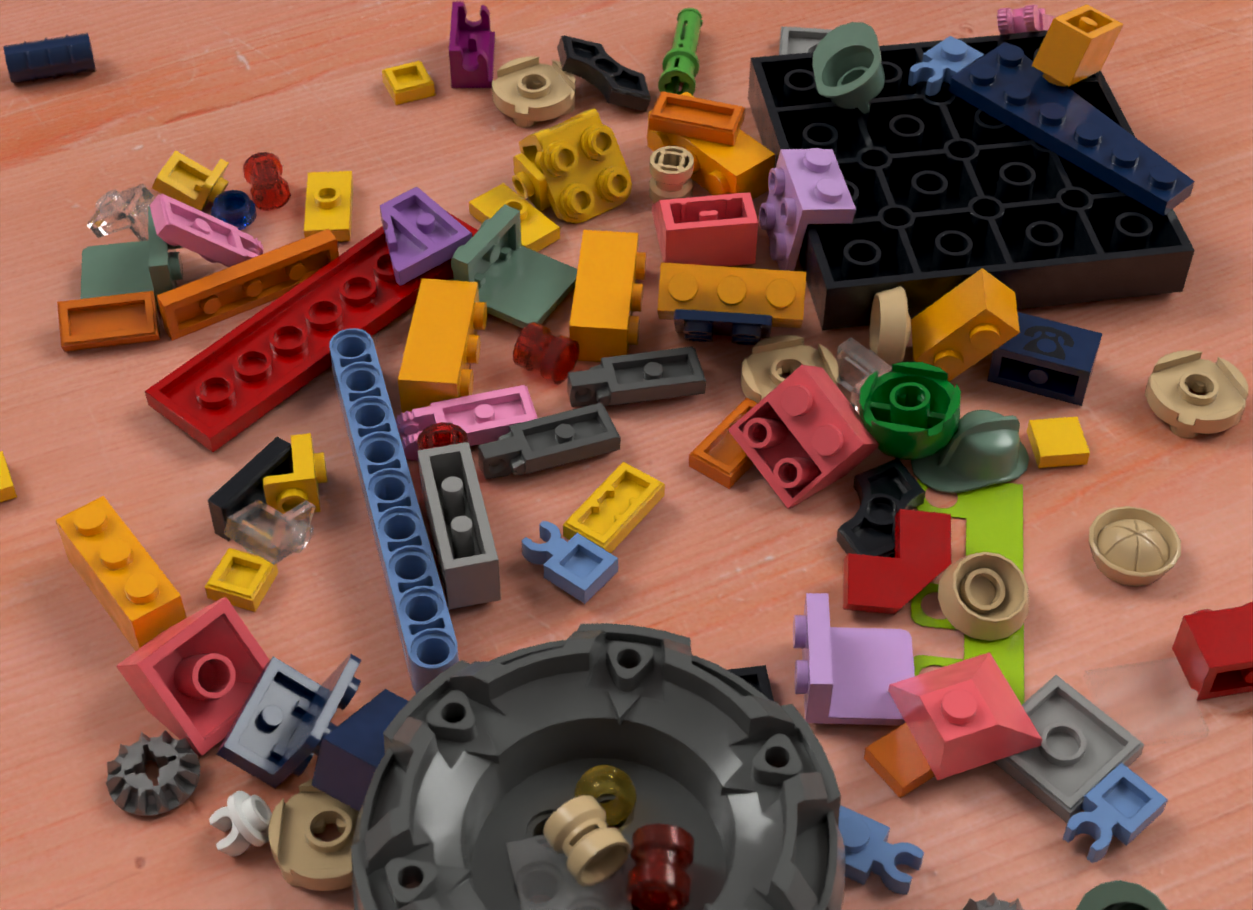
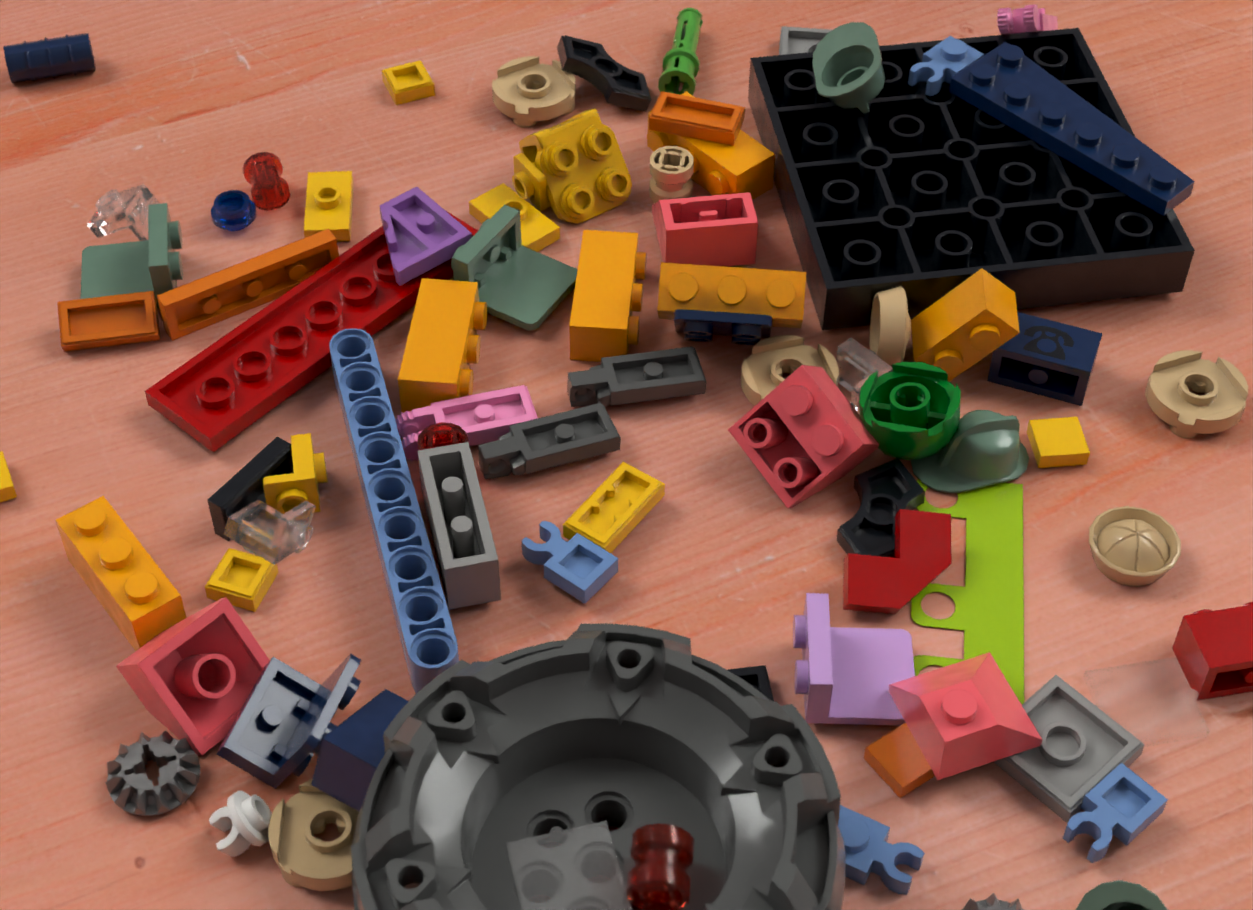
bright pink hinge [149,194,264,267] -> none
yellow bracket [152,150,229,211] -> none
magenta hinge [449,1,495,88] -> none
clear red wheel [513,322,579,385] -> none
tan wheel [543,795,631,887] -> none
clear yellow plate [574,765,636,826] -> none
orange tile [689,397,758,489] -> none
lavender bracket [759,148,856,271] -> none
tan hat [938,552,1029,641] -> none
light orange brick [1031,4,1124,87] -> none

